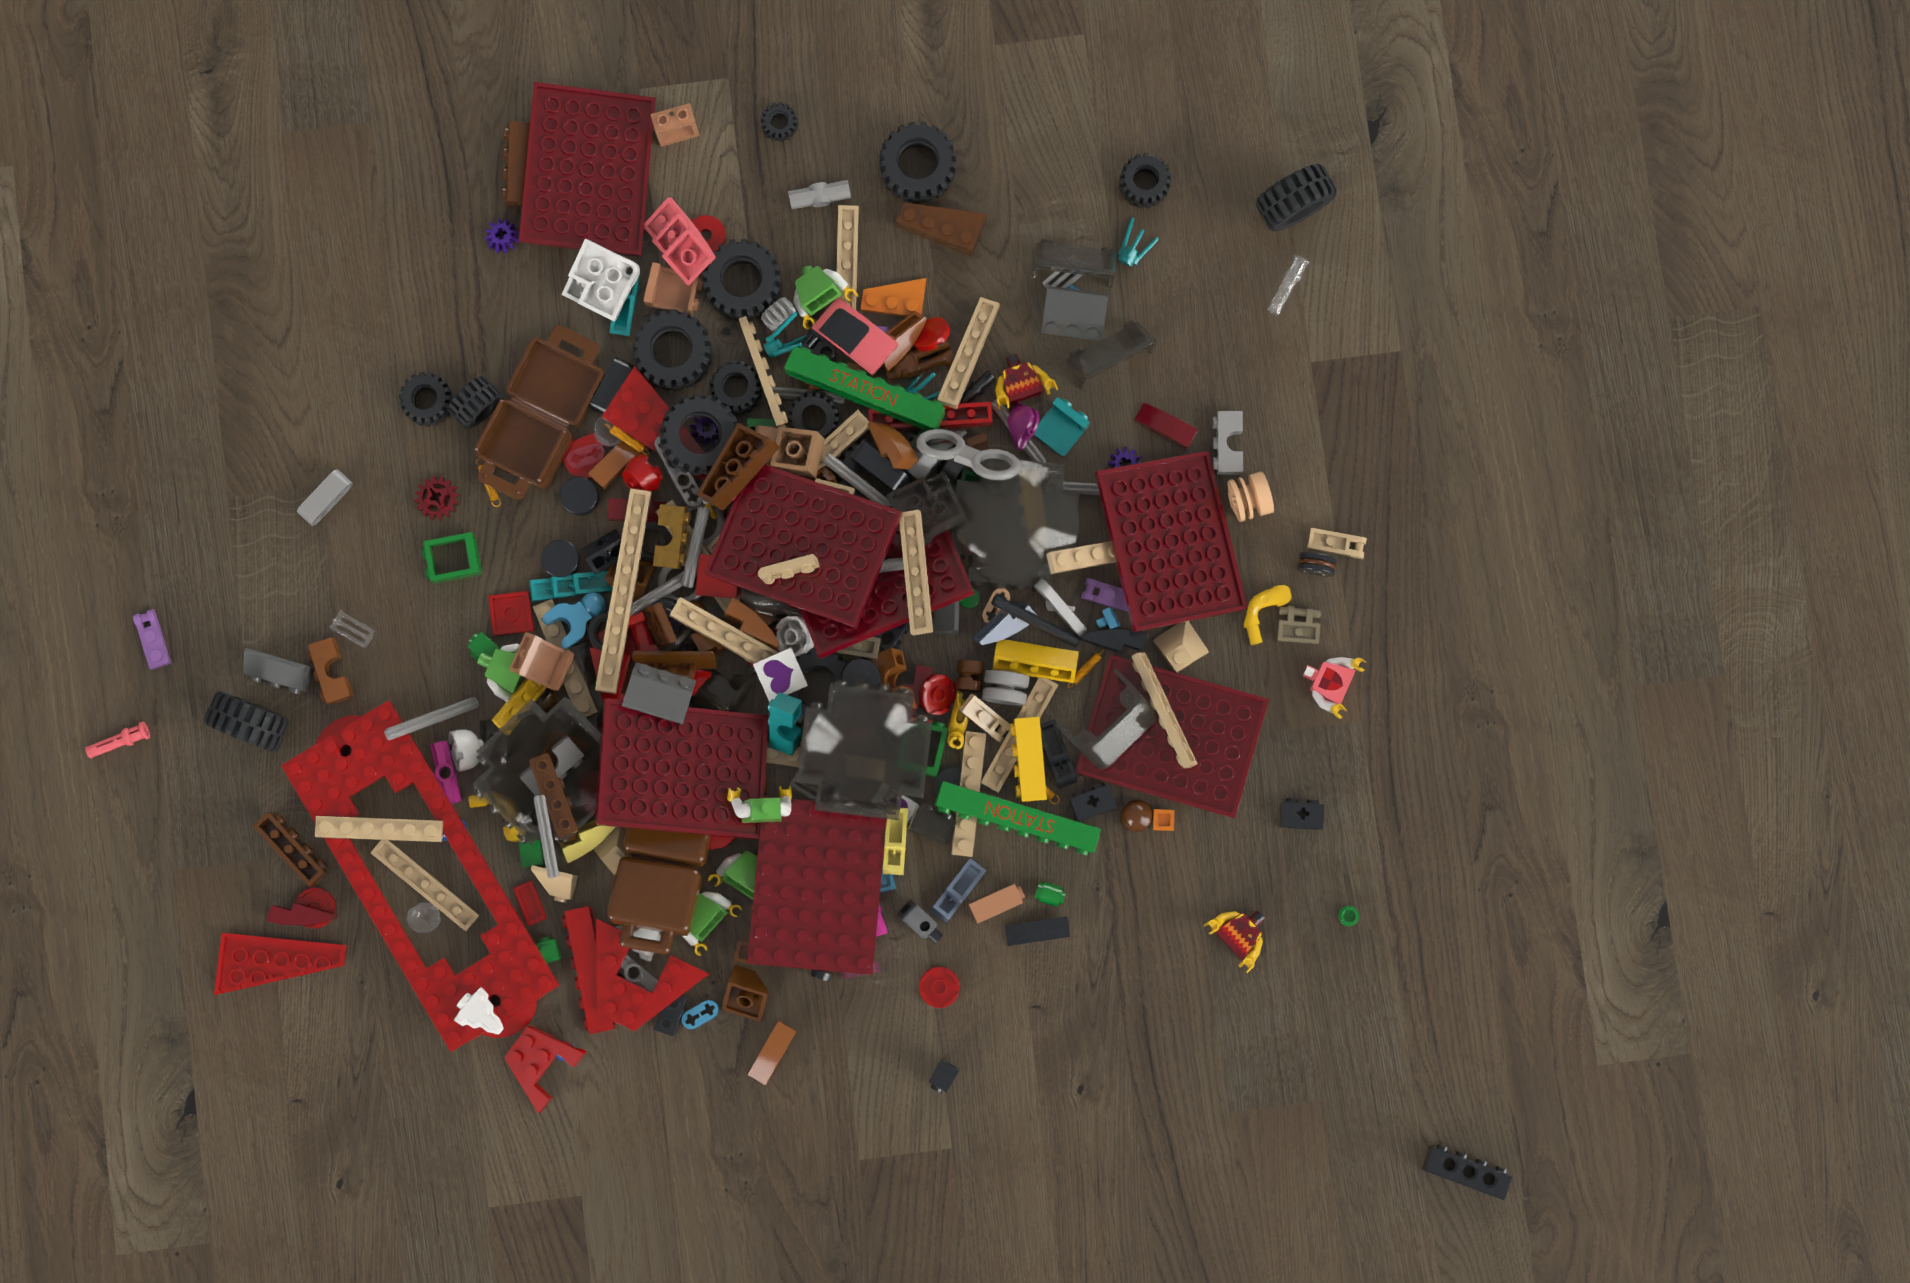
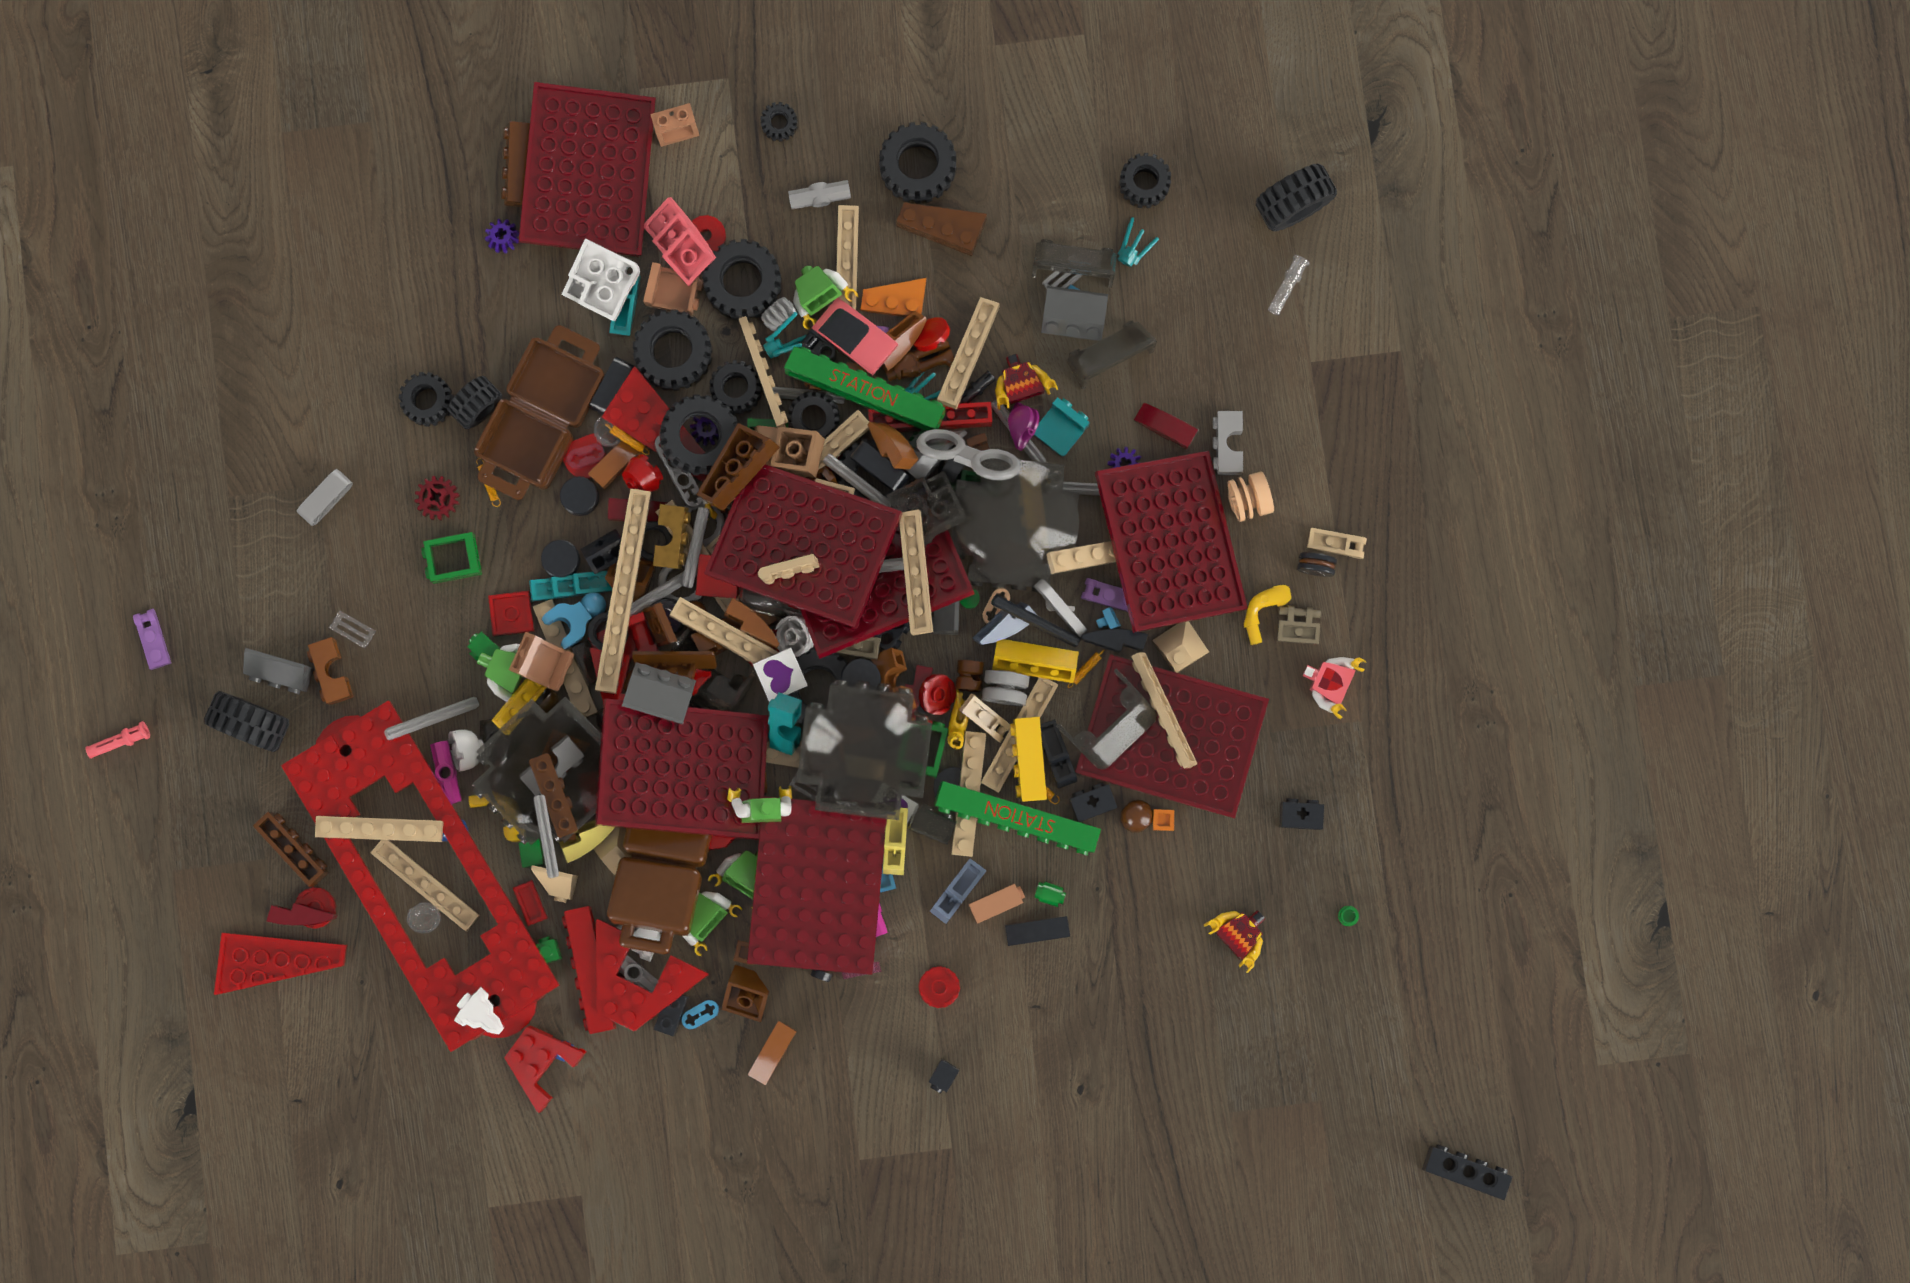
torso [897,899,943,944] -> none

